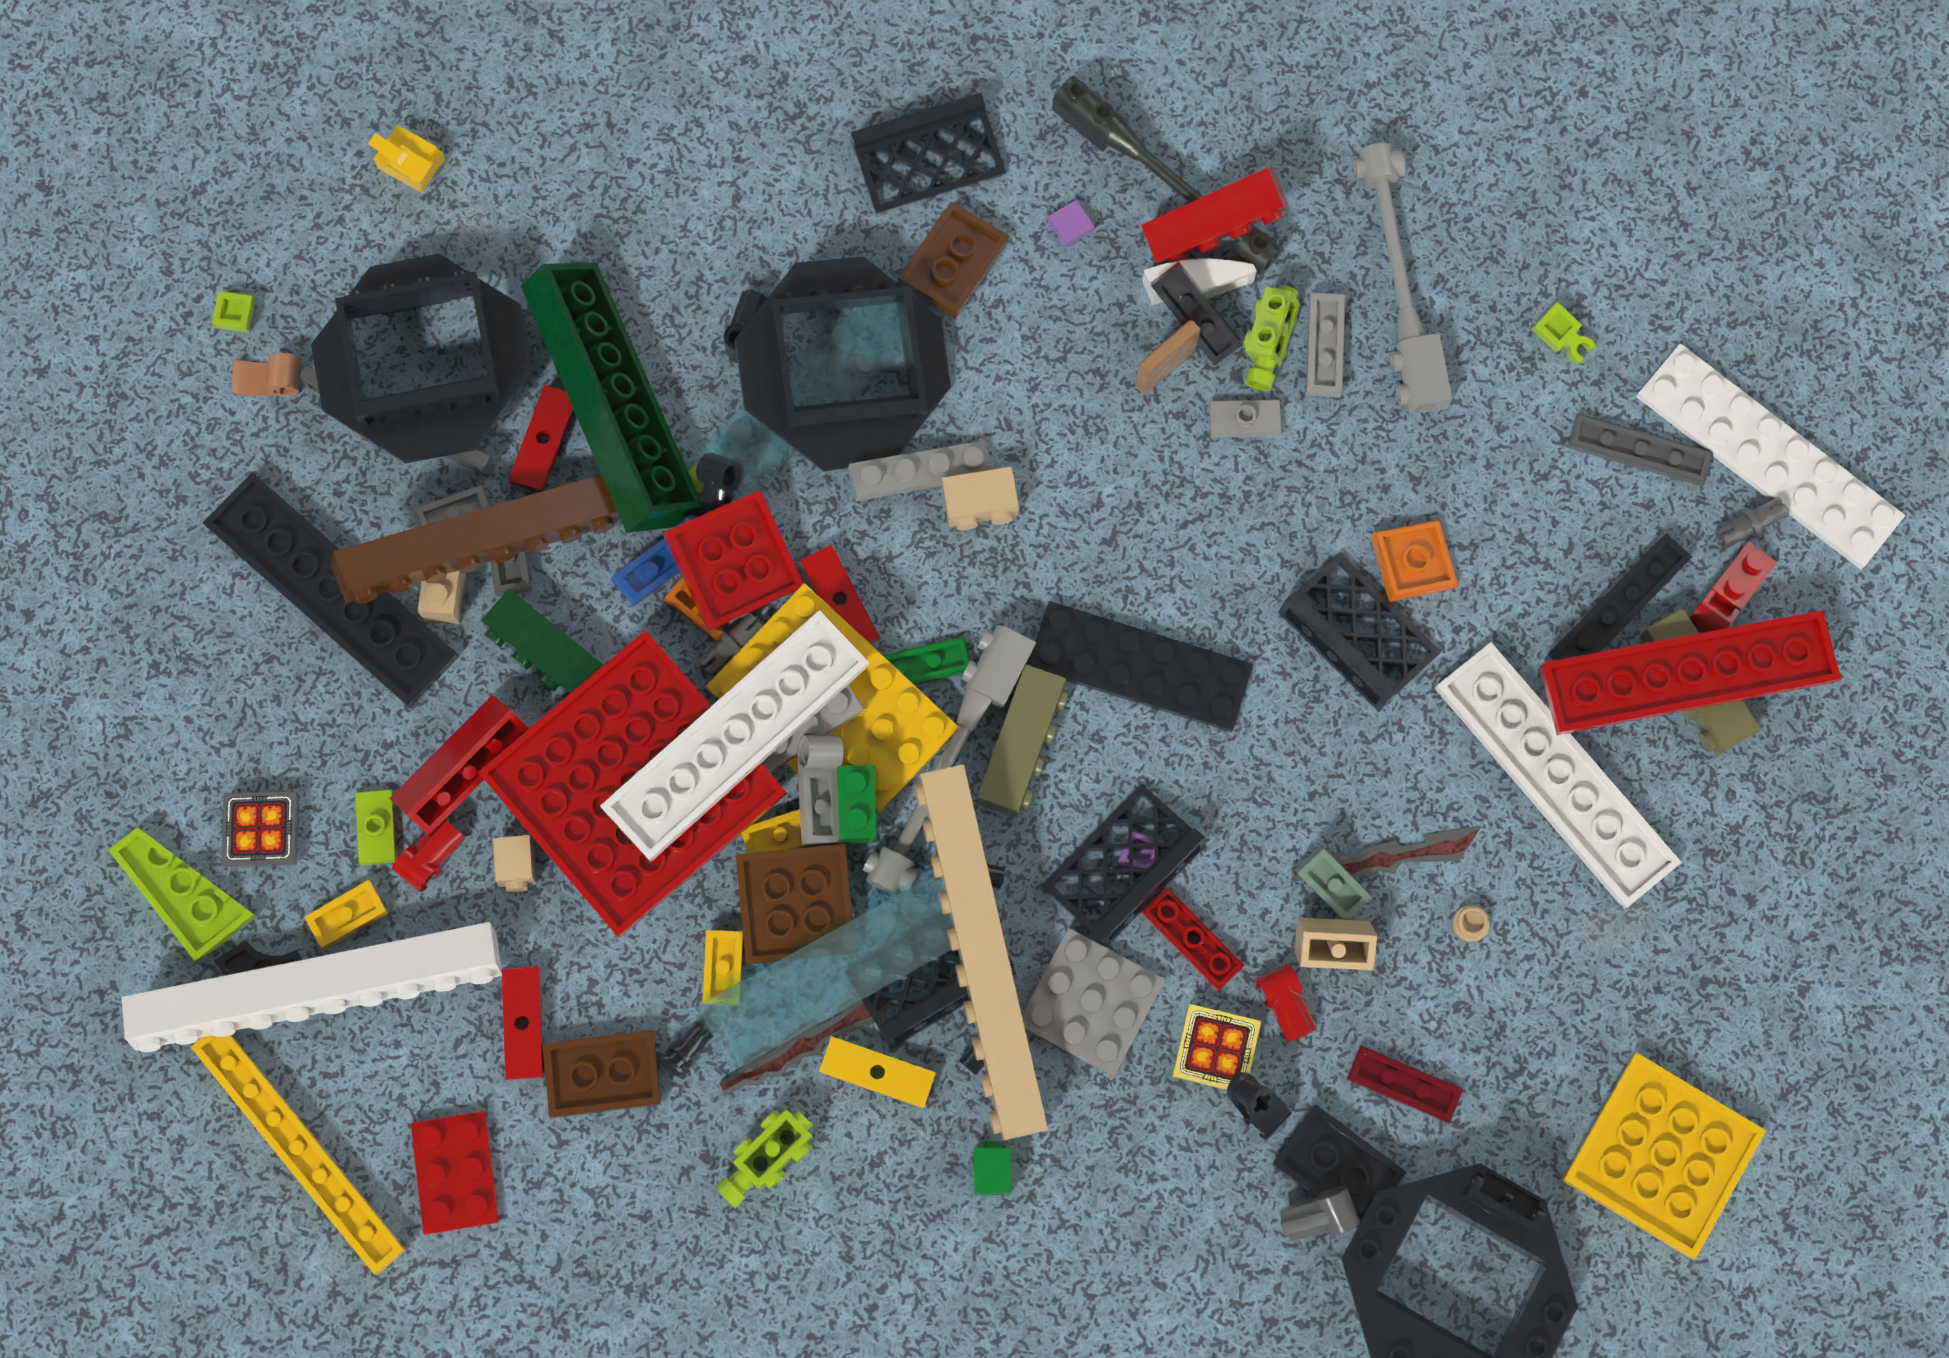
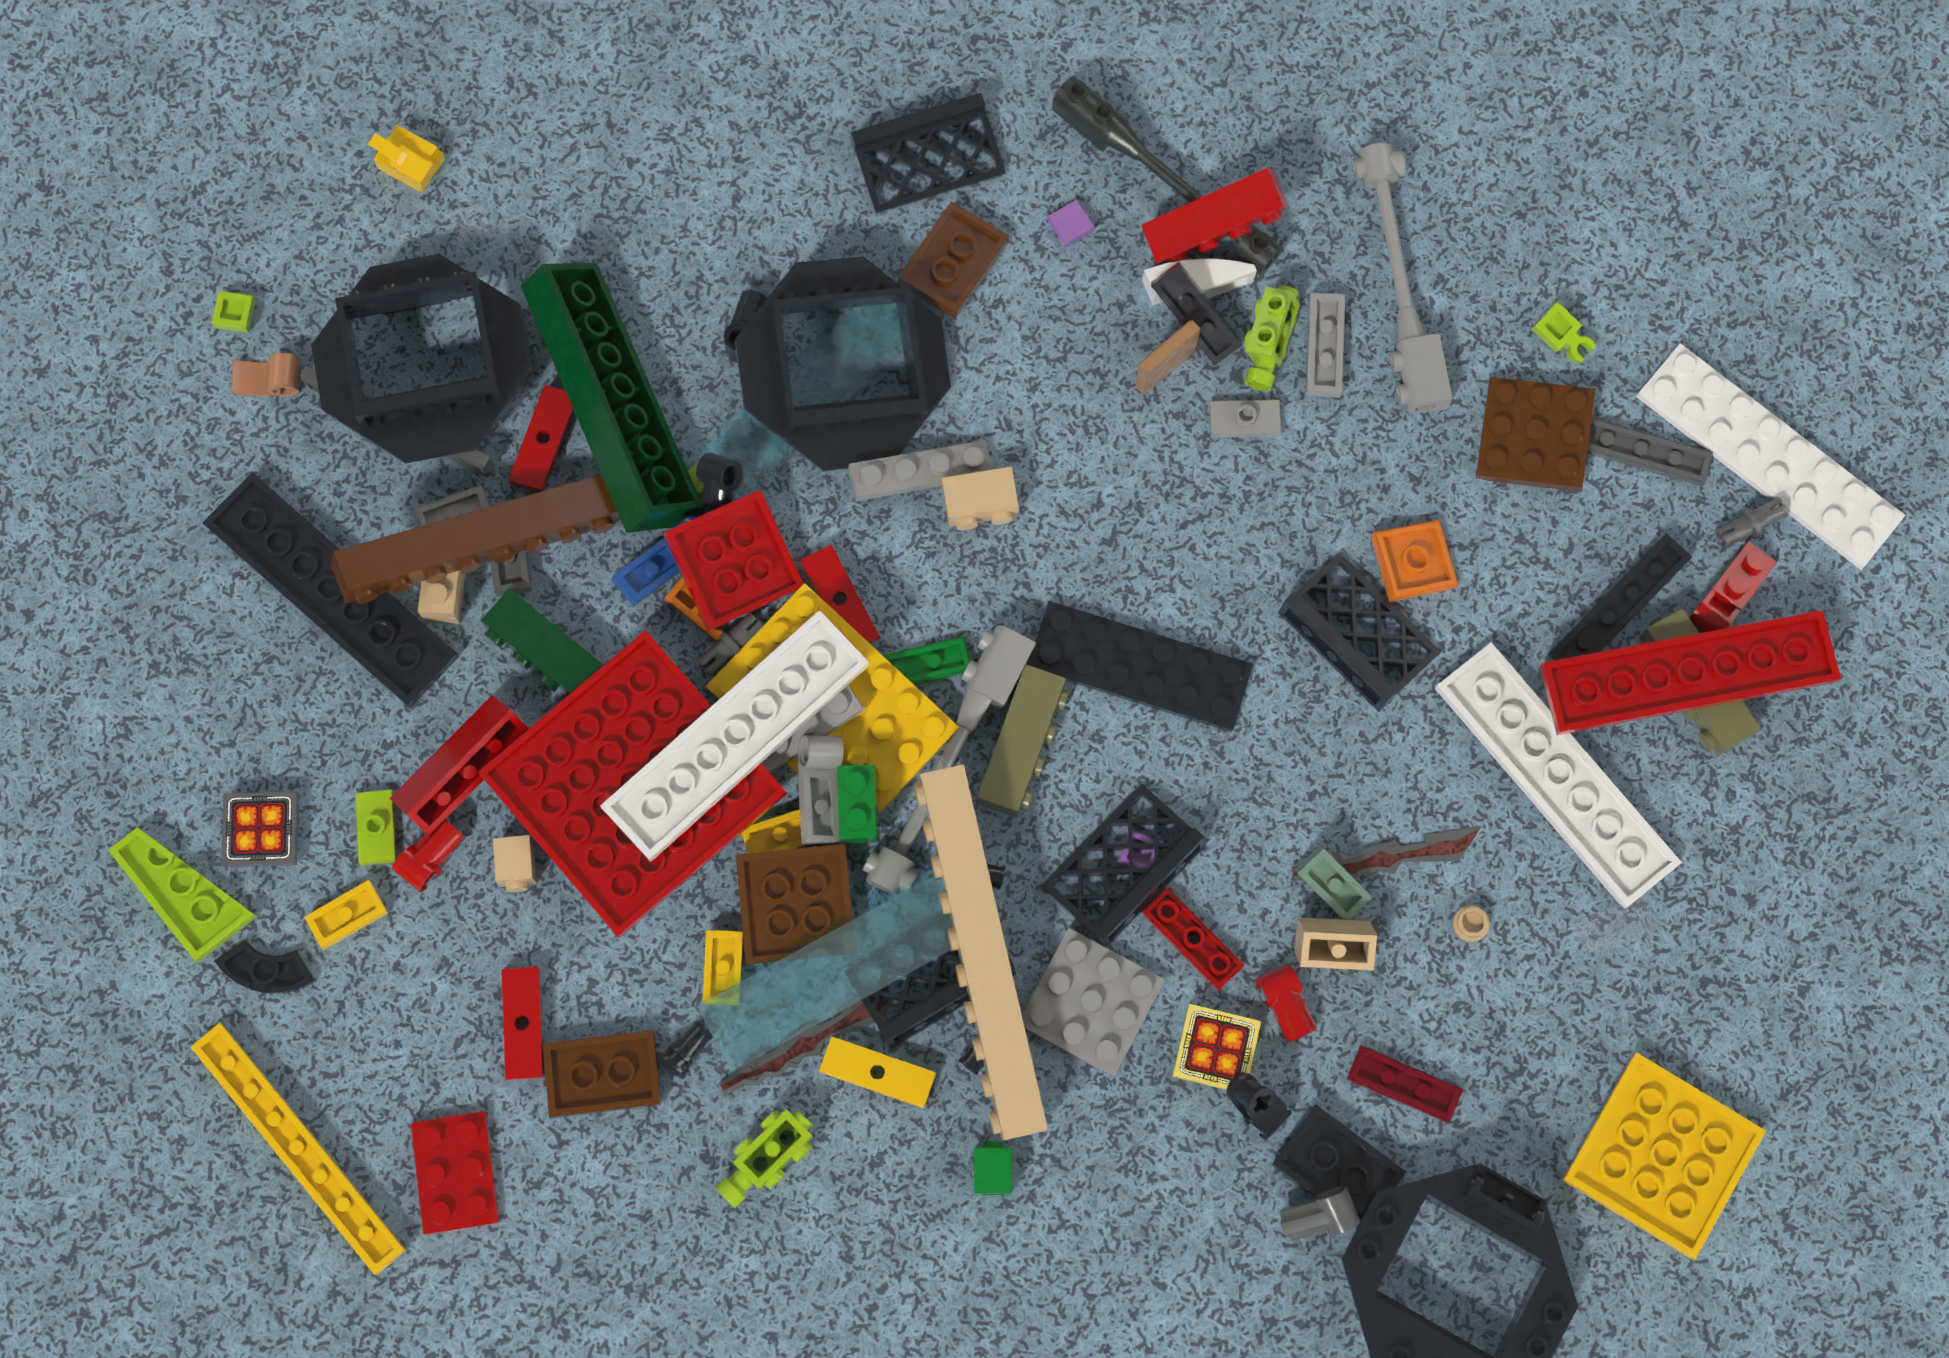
white brick [122,922,502,1052] -> none
none -> reddish brown plate [1476,377,1595,492]

